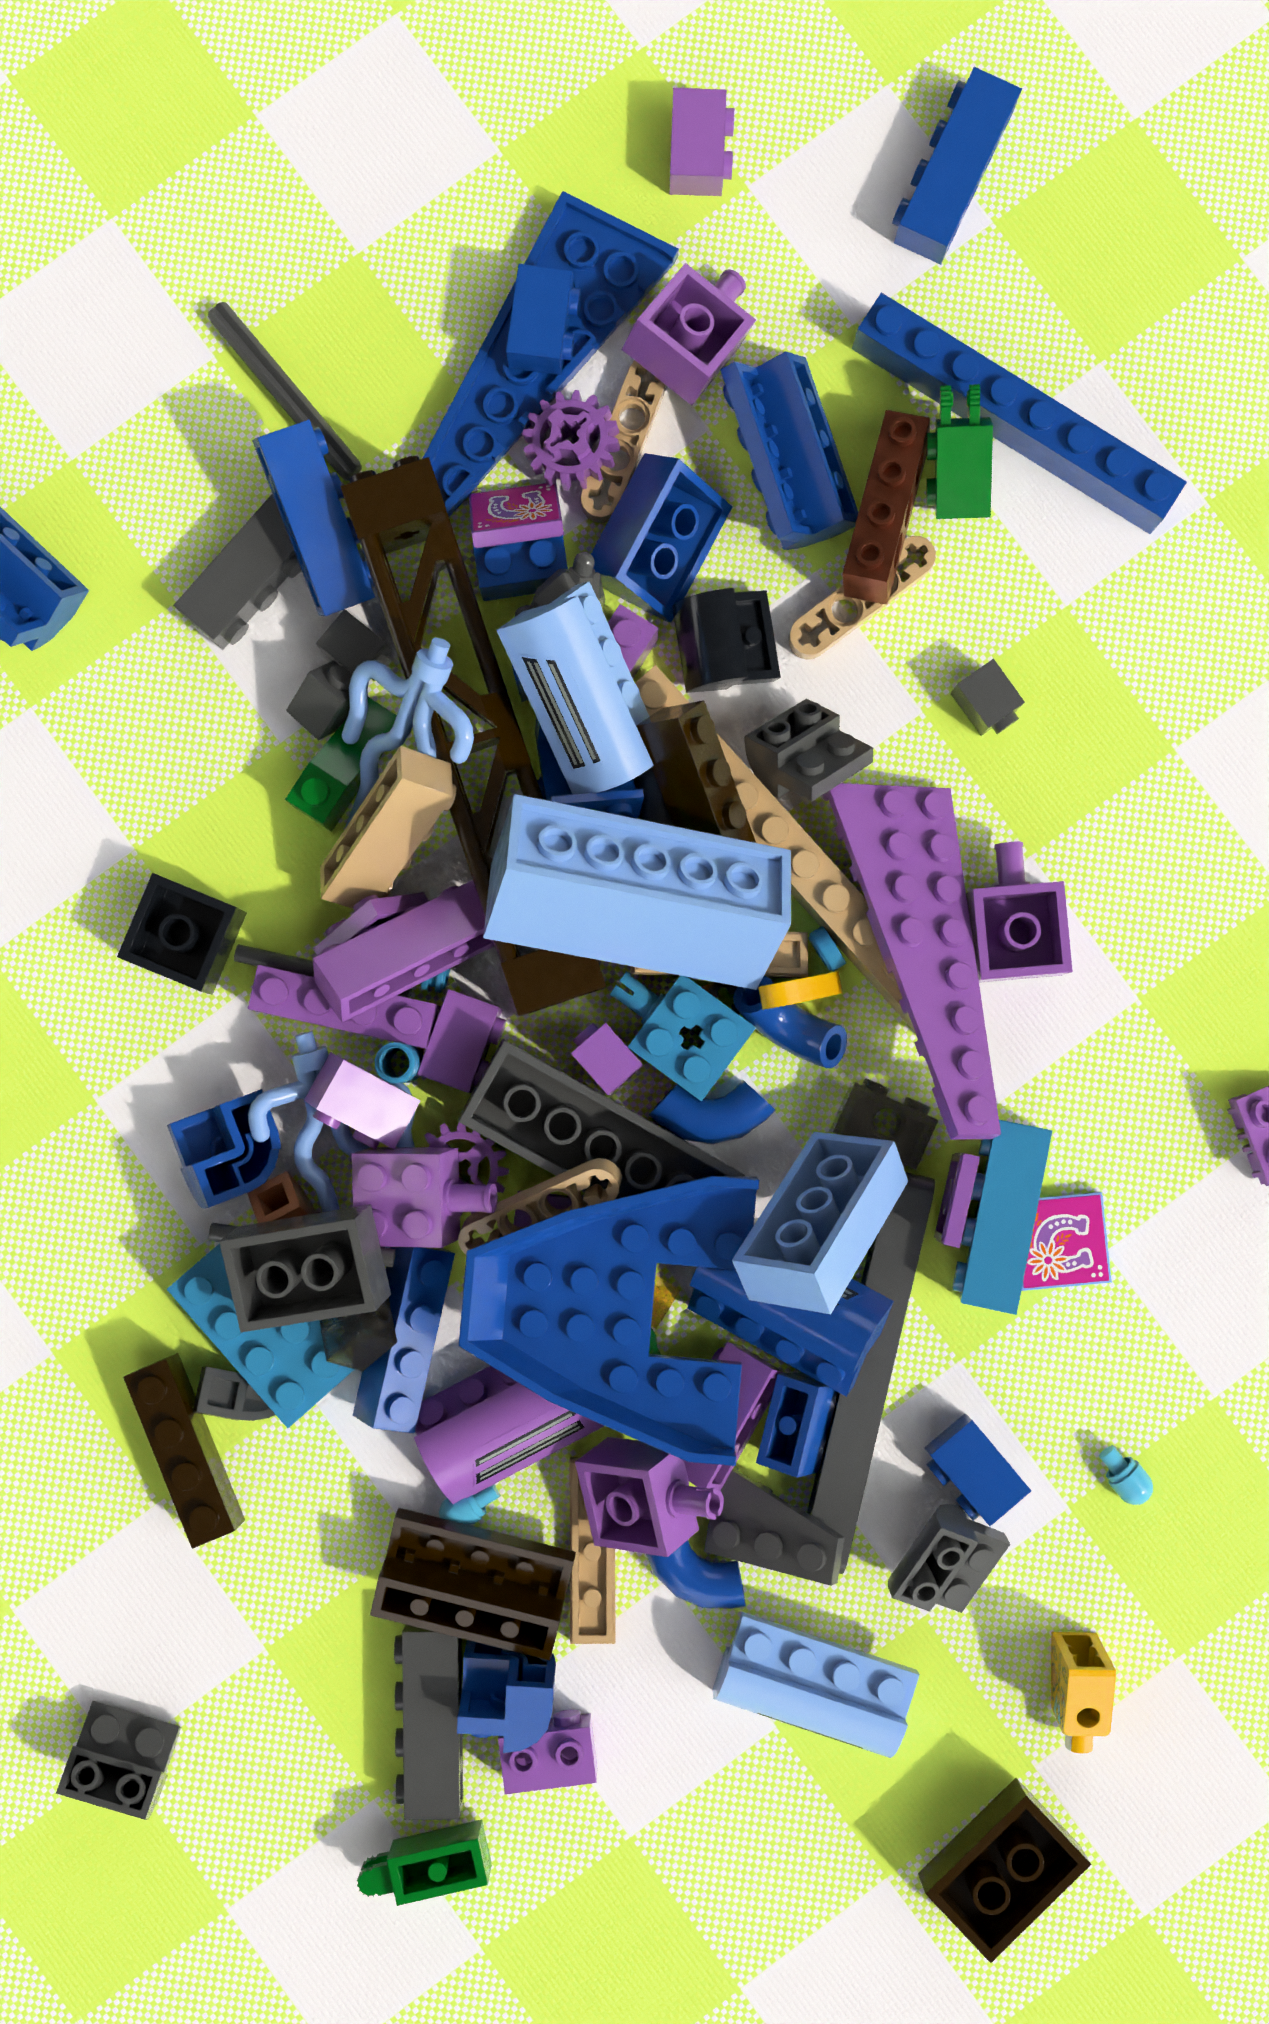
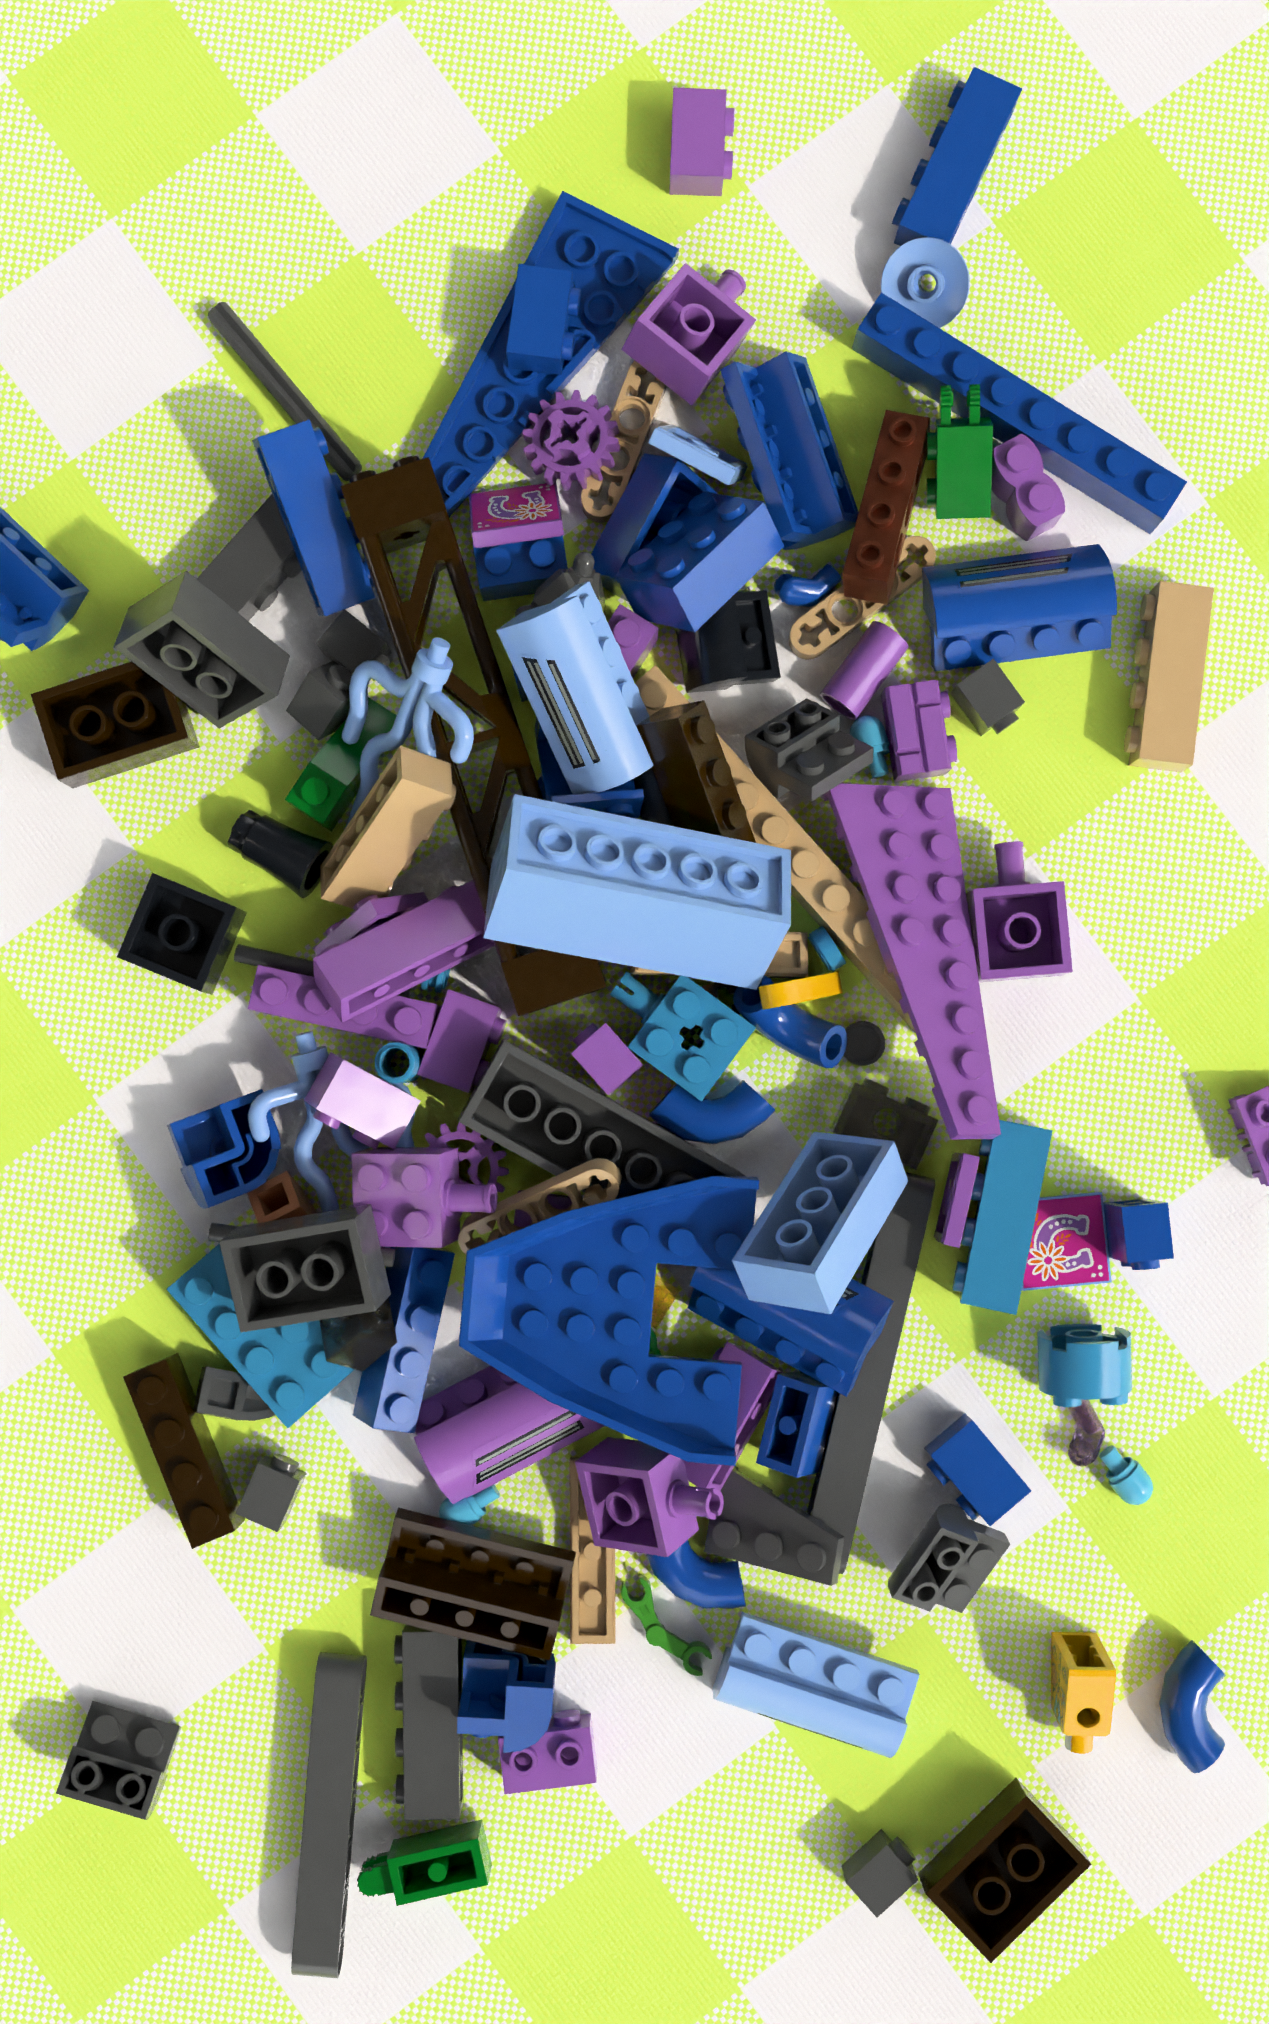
none -> dark brown brick [31,661,200,789]
none -> dark grey brick [114,571,290,729]
none -> black plant [228,810,333,898]
none -> dark grey brick [236,1454,307,1532]
none -> dark grey beam [291,1652,367,1979]
none -> blue brick [615,492,784,632]
none -> bright green piece [621,1574,712,1676]
none -> light blue tile [648,424,748,485]
none -> blue arm [773,564,842,607]
none -> medium lavender pin [820,621,909,720]
none -> dark grey brick [841,1829,918,1918]
none -> dark grey piece [843,1021,885,1066]
none -> medium azure cylinder [849,715,890,778]
none -> light blue dish [881,237,970,328]
none -> medium lavender brick [881,680,957,782]
none -> blue brick [922,544,1117,672]
none -> medium lavender brick [991,433,1065,541]
none -> dark azure brick [1037,1324,1132,1407]
none -> arm [1067,1400,1105,1467]
none -> blue brick [1103,1199,1174,1270]
none -> tan brick [1124,581,1214,773]
none -> blue cylinder [1159,1640,1226,1774]

